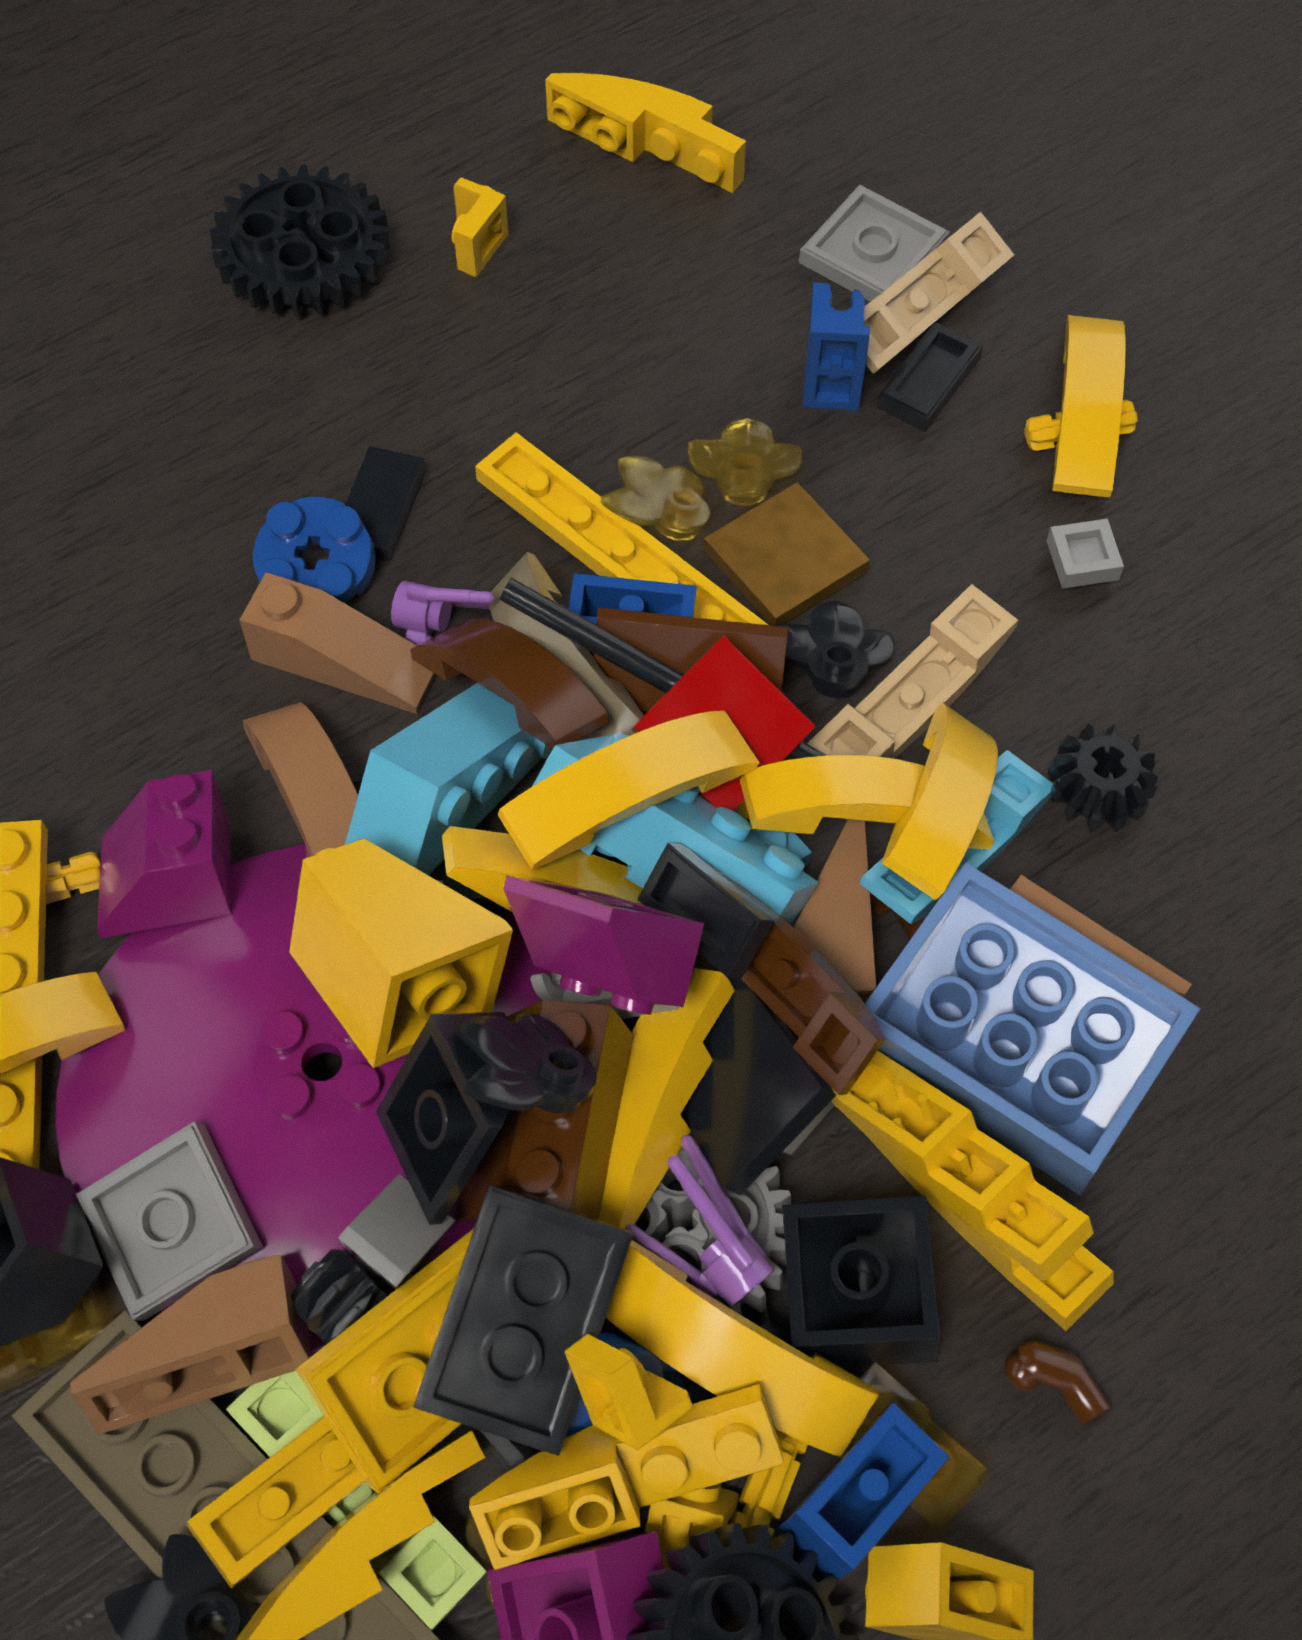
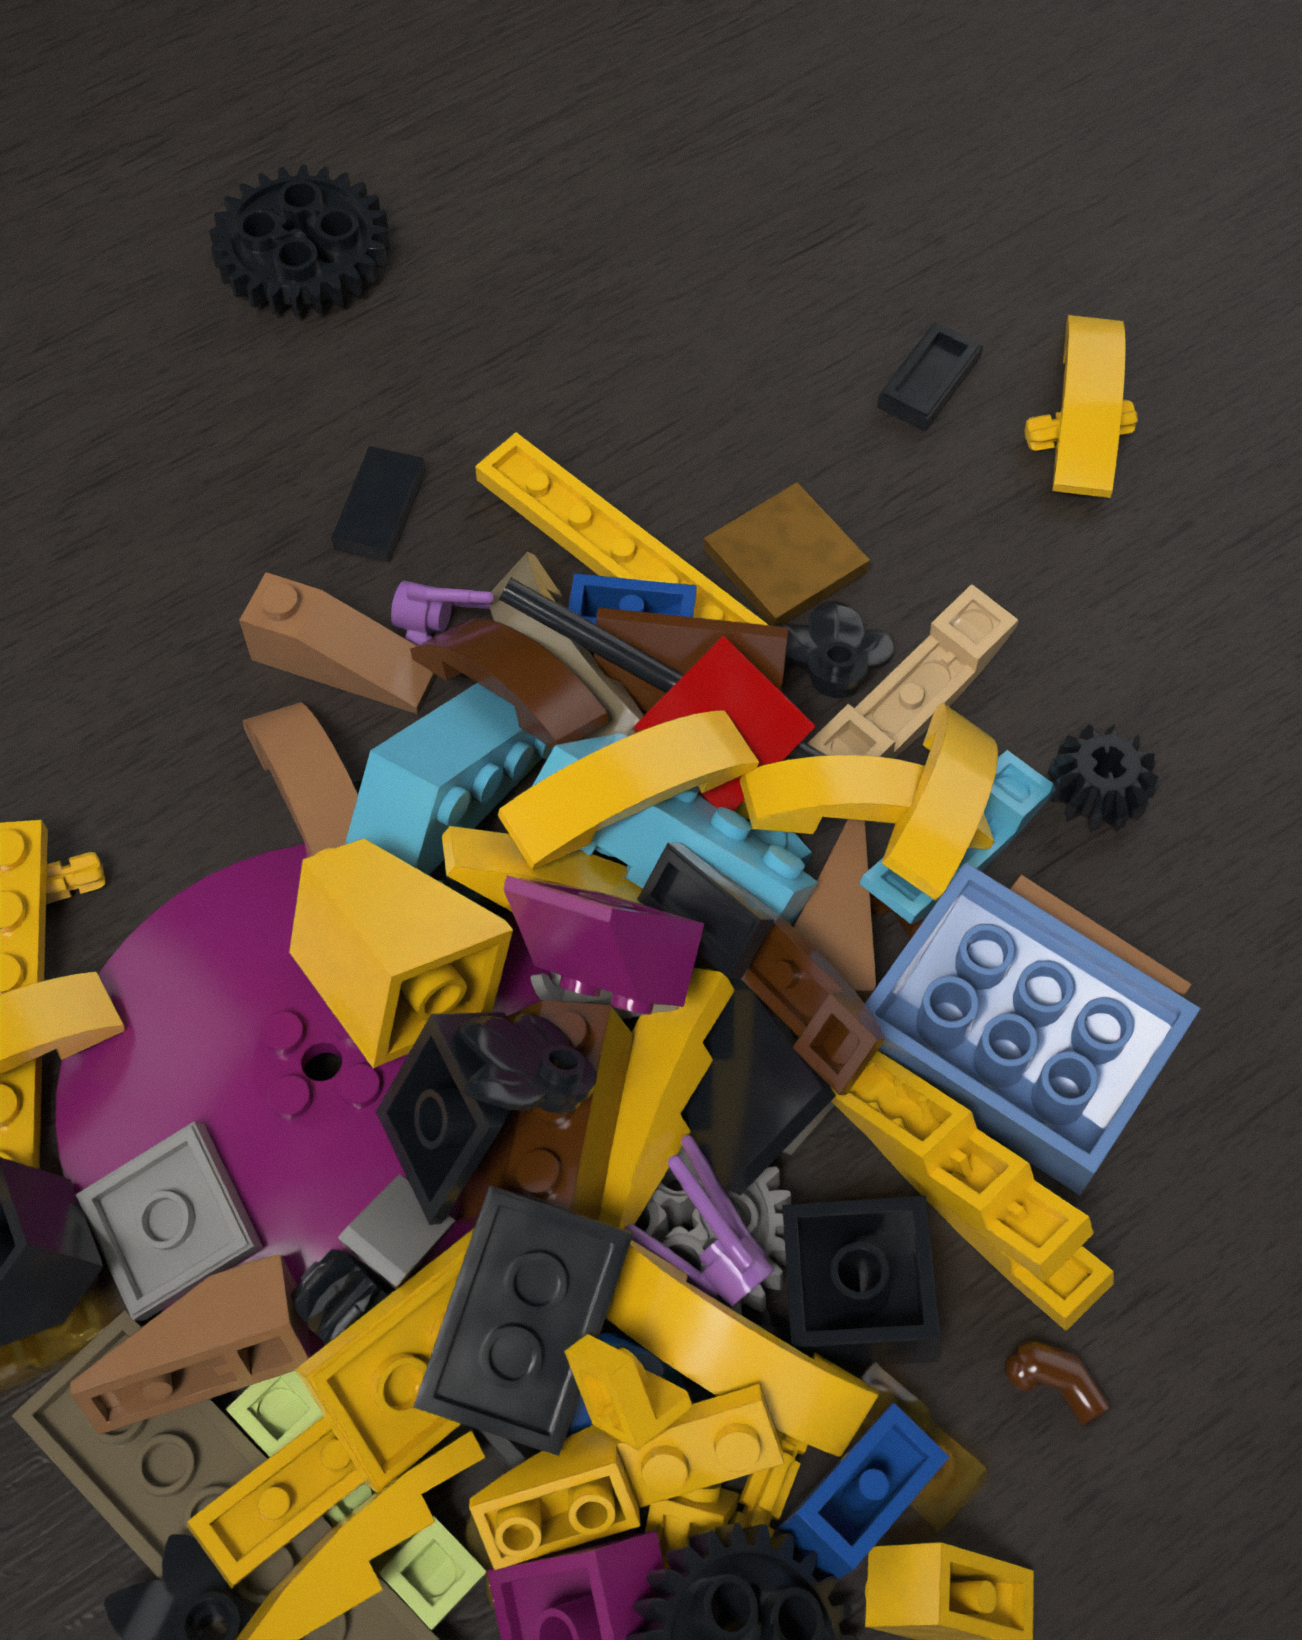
magenta slope [97,770,231,938] -> none
blue plate [253,497,376,603] -> none
yellow bracket [452,177,509,277] -> none
yellow slope [545,73,746,193] -> none
clear yellow plate [600,455,710,541] -> none
clear yellow plate [688,418,802,506] -> none
light grey tile [799,185,950,302] -> none
blue hinge [803,282,870,411] -> none
tan slope [864,212,1014,374] -> none
light grey plate [1046,518,1124,589] -> none

